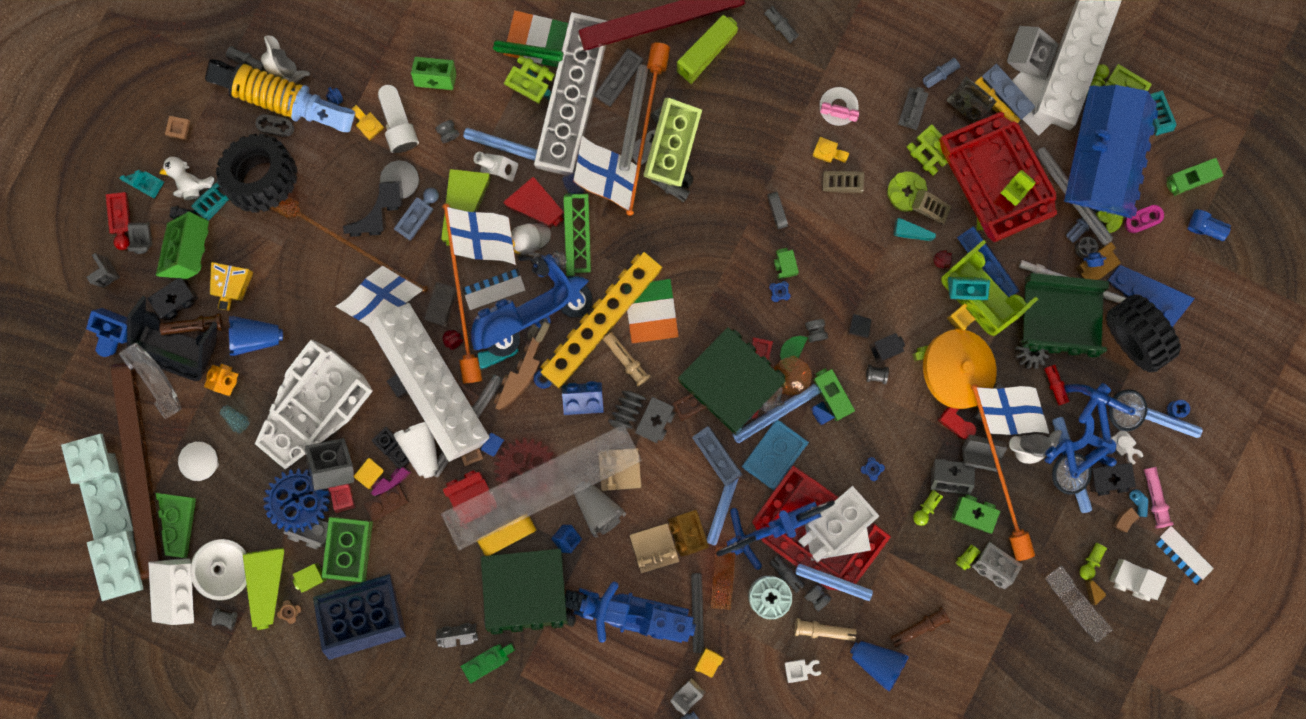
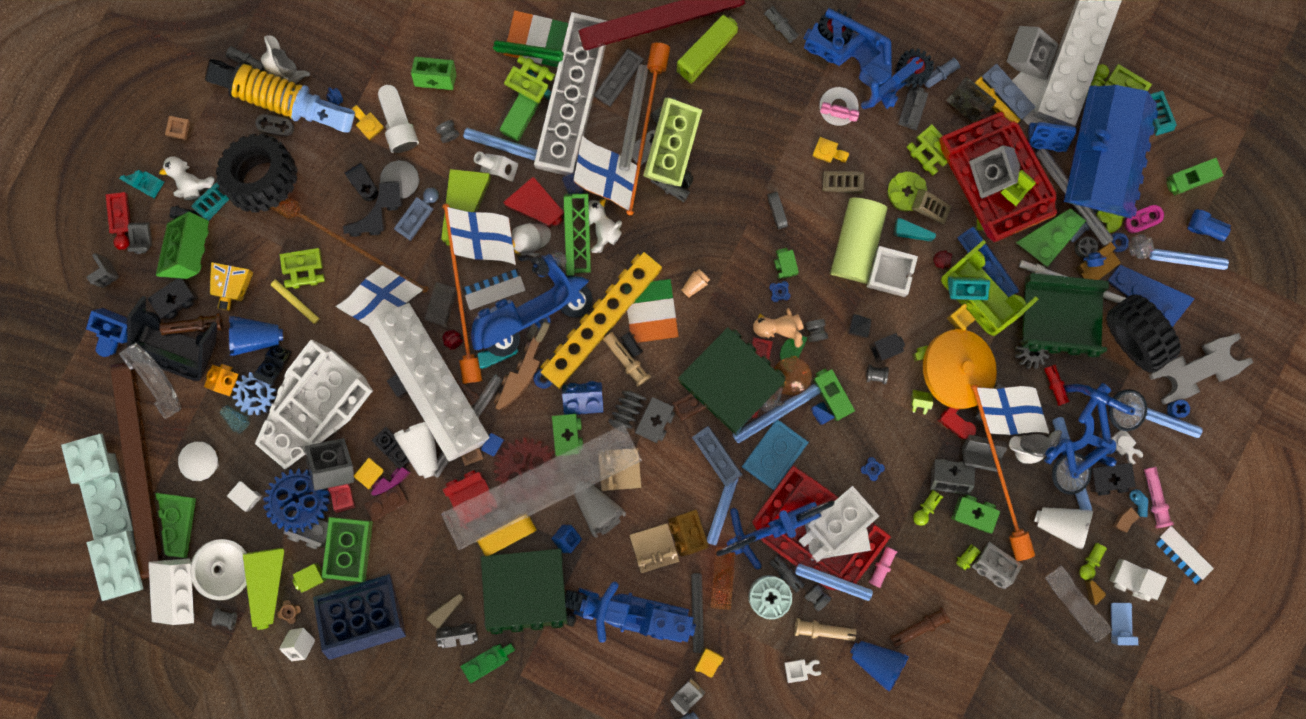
none -> white panel [227,482,262,512]
none -> light blue gear [232,372,277,415]
none -> black slope [254,345,292,385]
none -> light yellow bar [271,279,320,324]
none -> lime plate [279,248,325,289]
none -> white panel [279,628,315,661]
none -> black piece [344,162,378,201]
none -> dark tan slope [426,593,465,628]
none -> bright green brick [500,94,541,142]
none -> bright green brick [552,414,583,456]
none -> white animal [584,199,622,253]
none -> black pin [621,332,643,358]
none -> light nougat cone [681,269,710,298]
none -> light nougat animal [753,308,804,348]
none -> blue piece [803,8,934,110]
none -> yellowish green brick [830,197,888,284]
none -> white piece [866,246,918,297]
none -> bright pink pin [869,546,897,588]
none -> lime tile [911,390,933,414]
none -> light grey slope [969,145,1020,198]
none -> bright green wing [1016,209,1086,267]
none -> blue bracket [1028,122,1076,152]
none -> white cone [1035,507,1093,549]
none -> blue plate [1111,233,1129,253]
none -> light blue bracket [1111,603,1138,645]
none -> clear gear [1128,234,1154,259]
none -> light blue axle [1149,249,1229,270]
none -> light grey piece [1149,333,1253,404]

